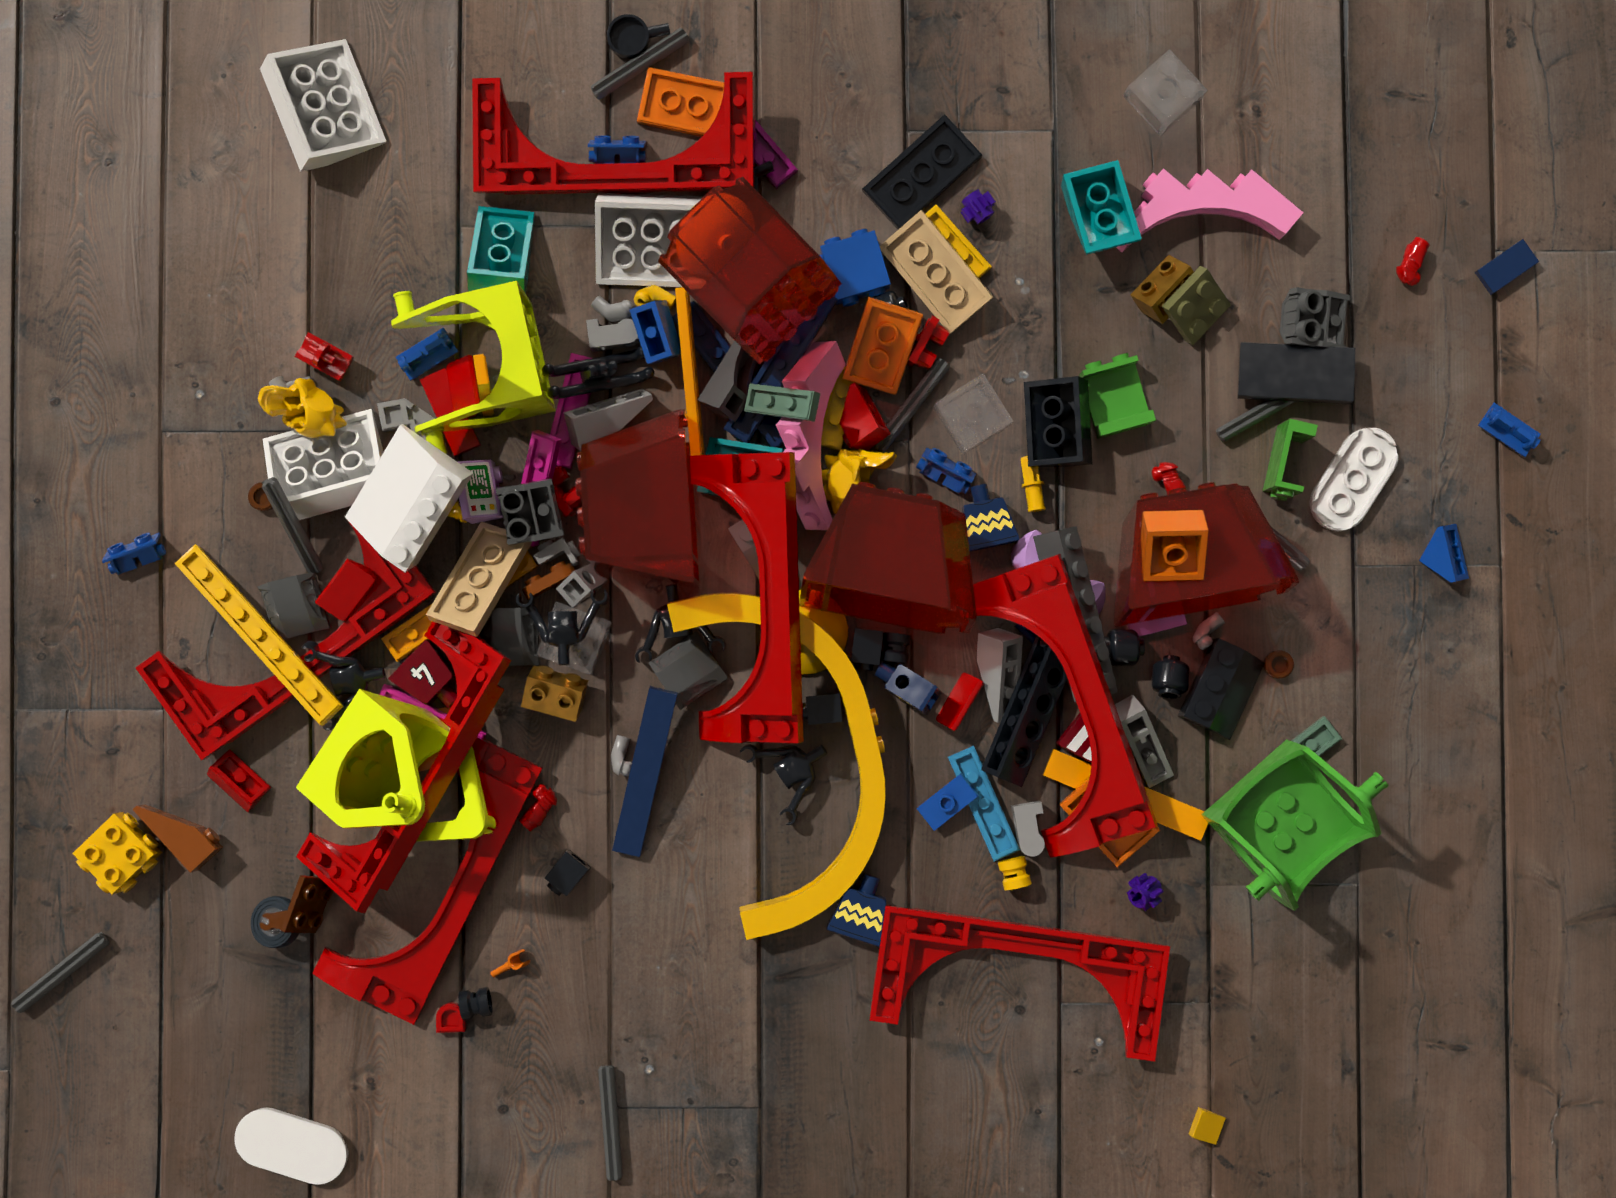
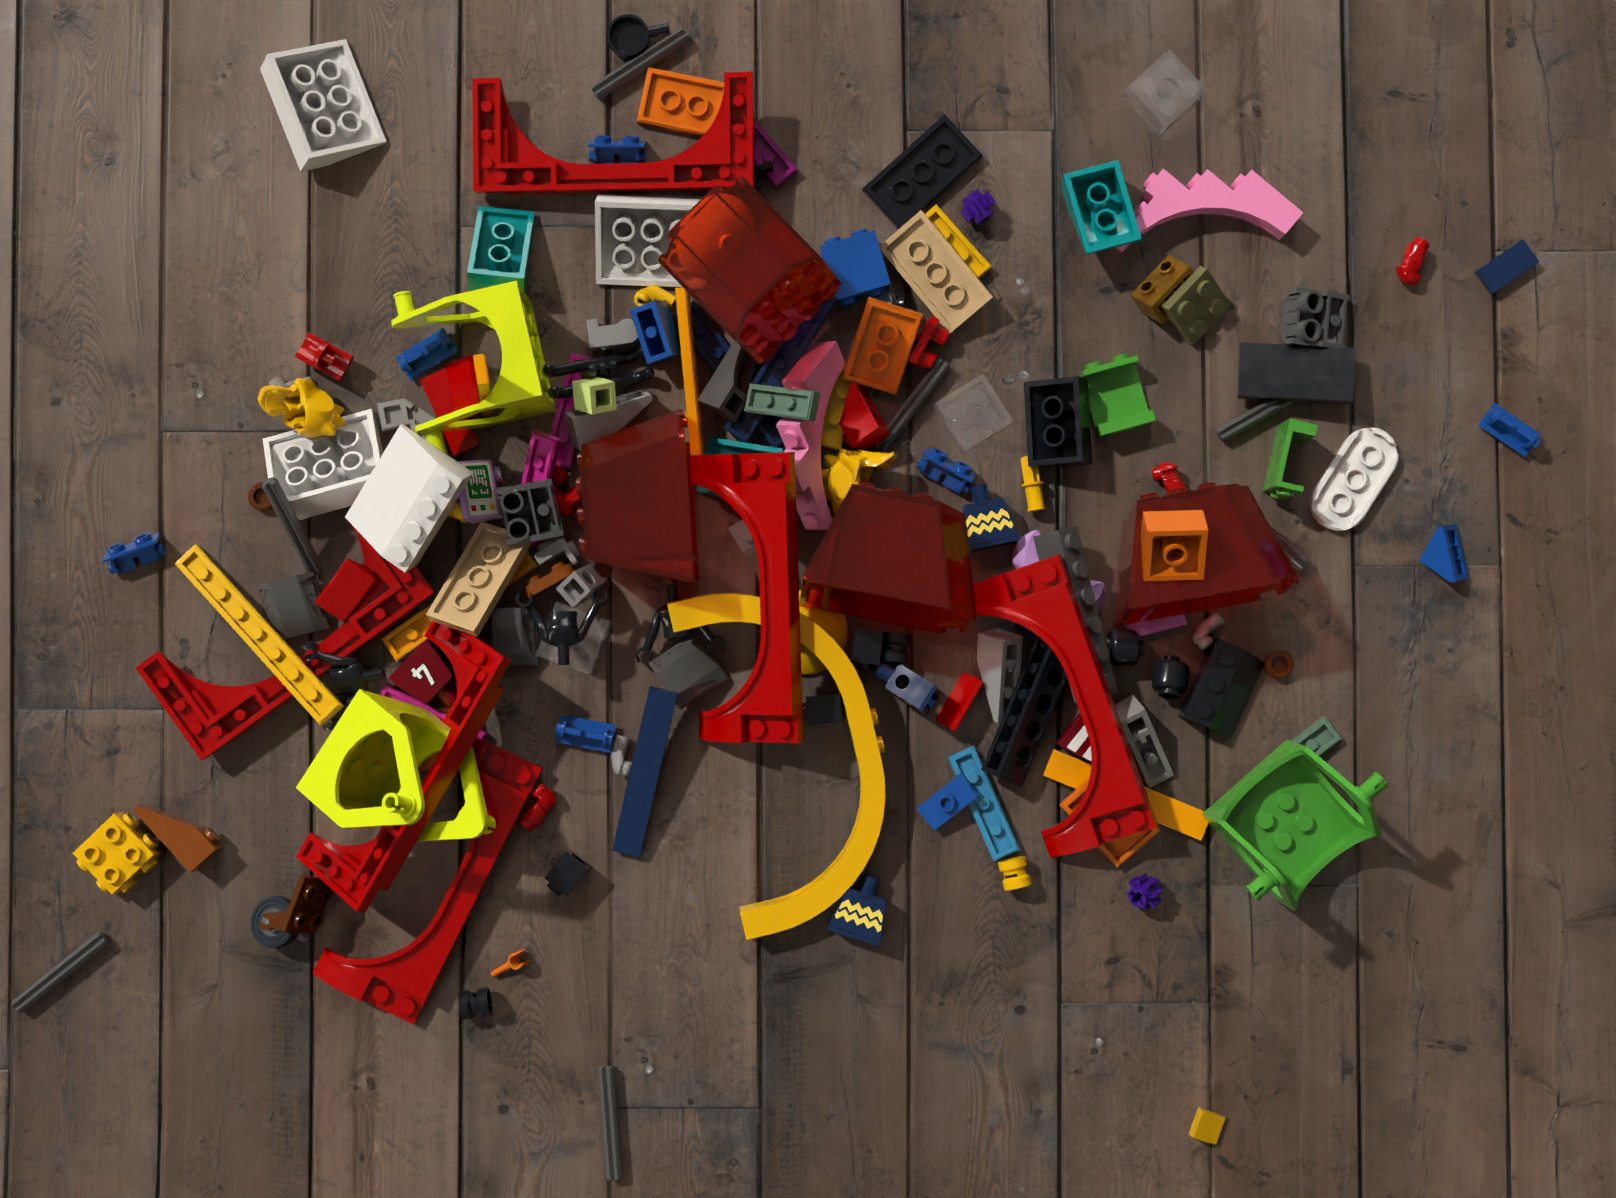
red slope [207,749,271,812] -> none
white tile [234,1107,349,1184] -> none
red tile [436,1002,466,1033] -> none
pearl gold brick [521,665,589,722] -> none
light grey arm [591,295,634,322] -> none
black piece [740,744,827,825] -> none
red piece [869,905,1170,1062] -> none
light grey leg [1011,801,1045,857] -> none
none -> blue hinge [555,714,617,753]
none -> yellowish green brick [572,377,617,415]

